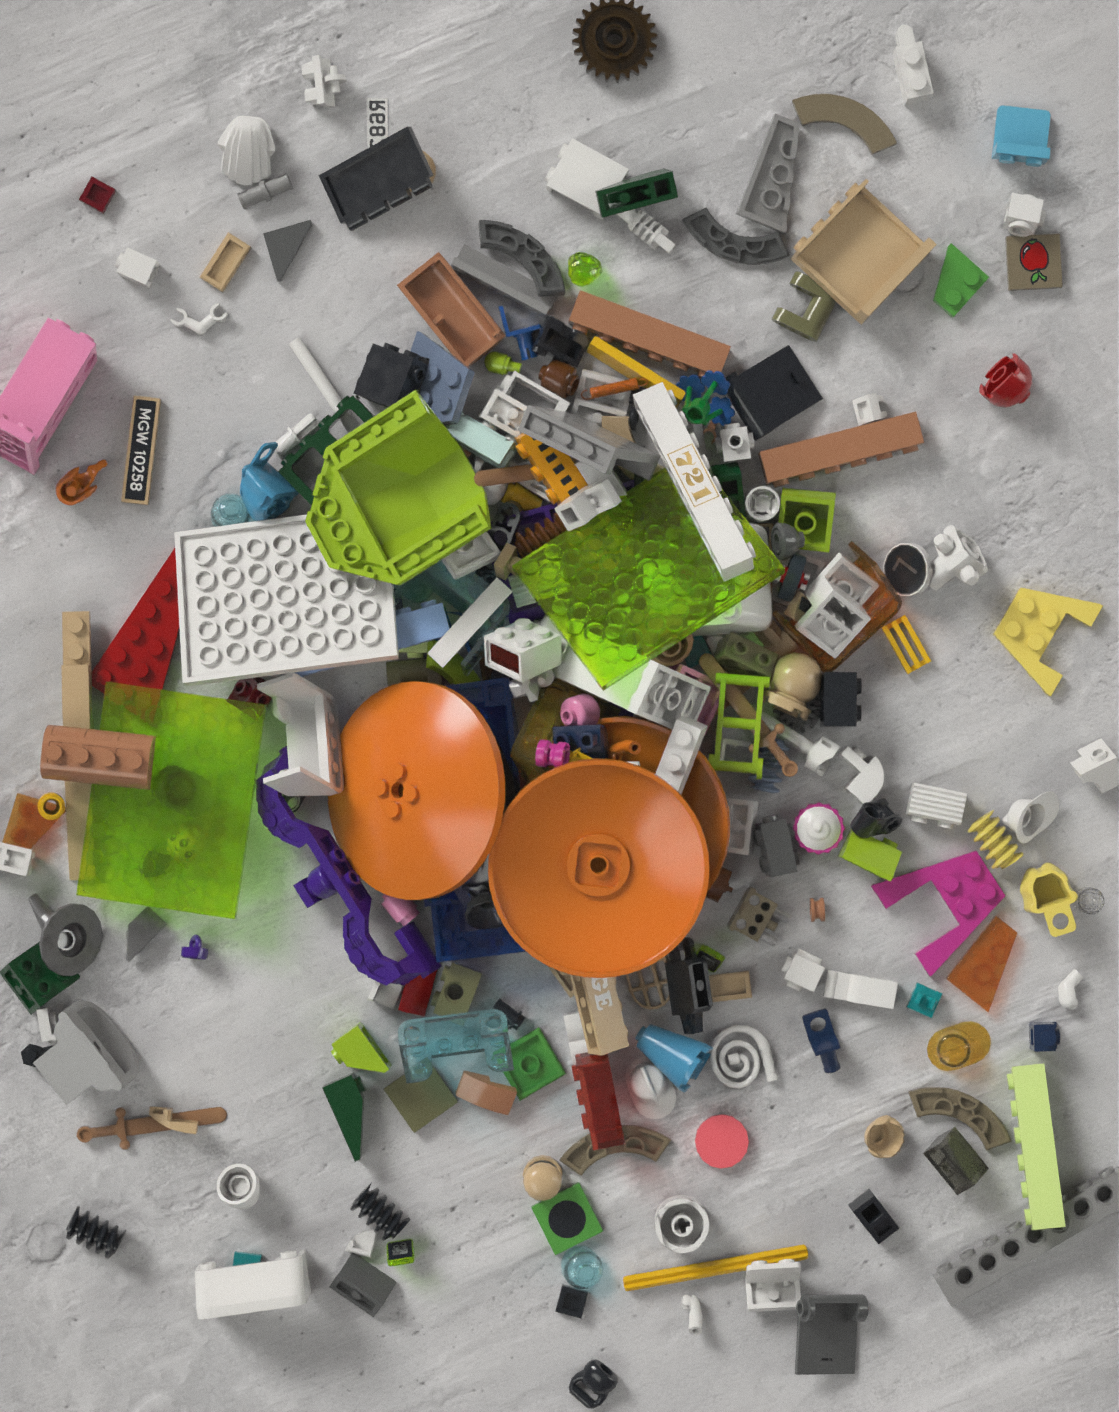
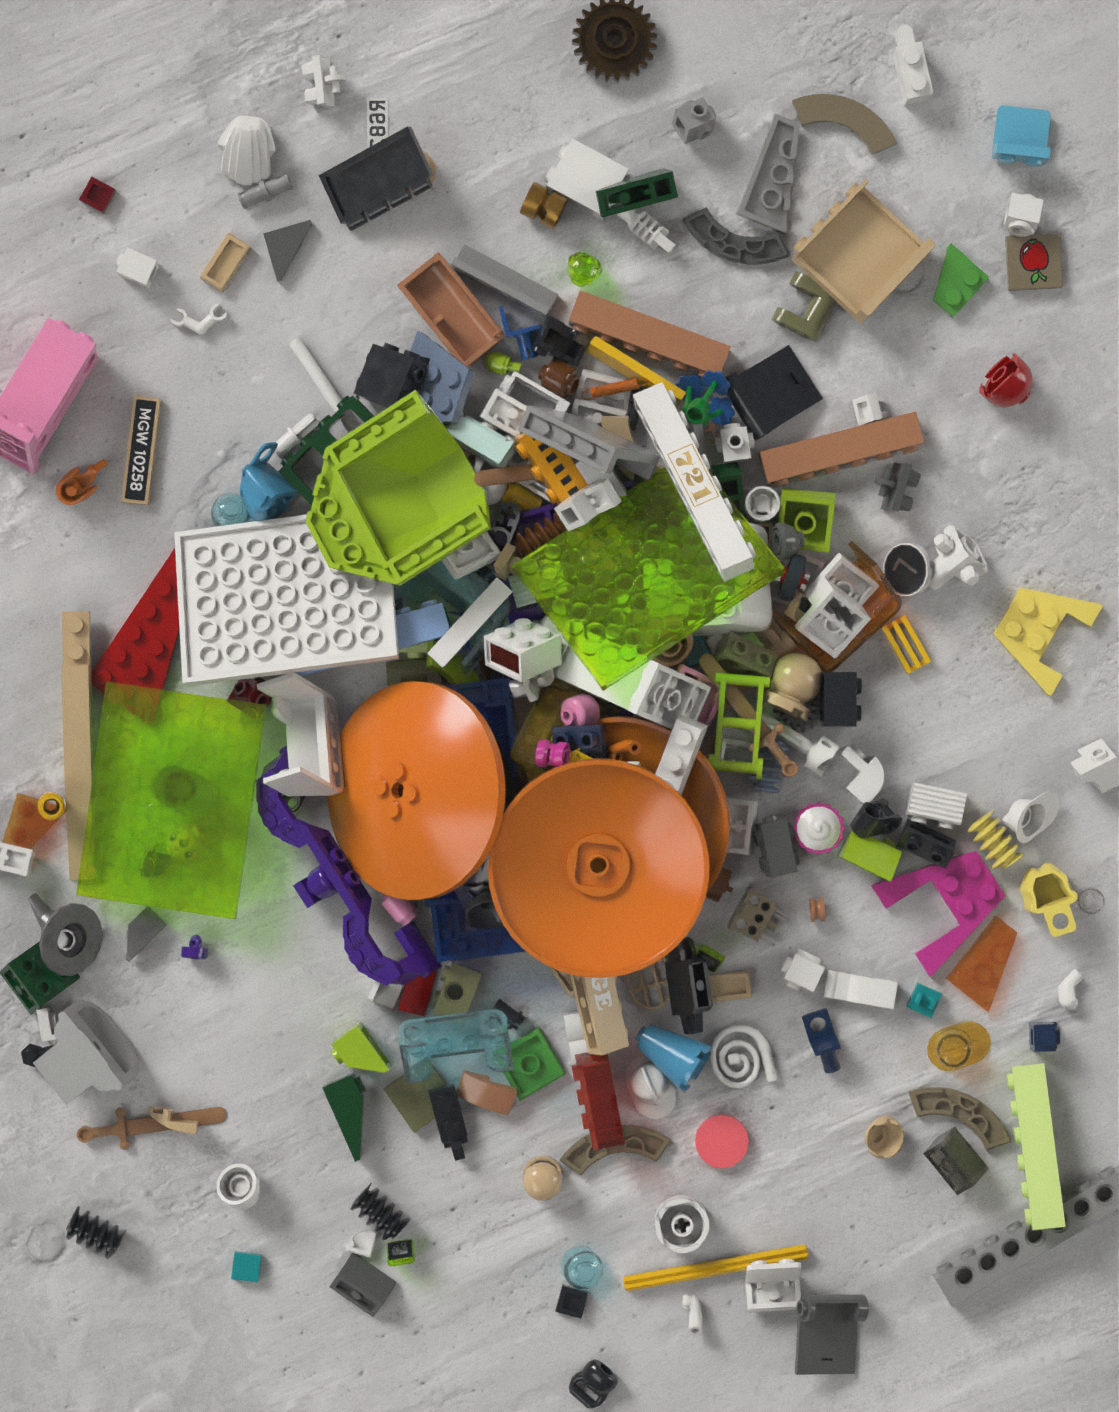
nougat container [40,725,156,790] -> none
white windscreen [195,1249,311,1319] -> none
dark grey tile [478,220,565,296] -> none
bright green tile [531,1182,603,1255] -> none
black brick [848,1189,899,1245] -> none
none -> black hinge [428,1083,468,1161]
none -> pearl gold wheel [520,182,568,229]
none -> light grey brick [672,97,716,144]
none -> dark grey hips [874,463,921,511]
none -> black bracket [897,818,956,868]

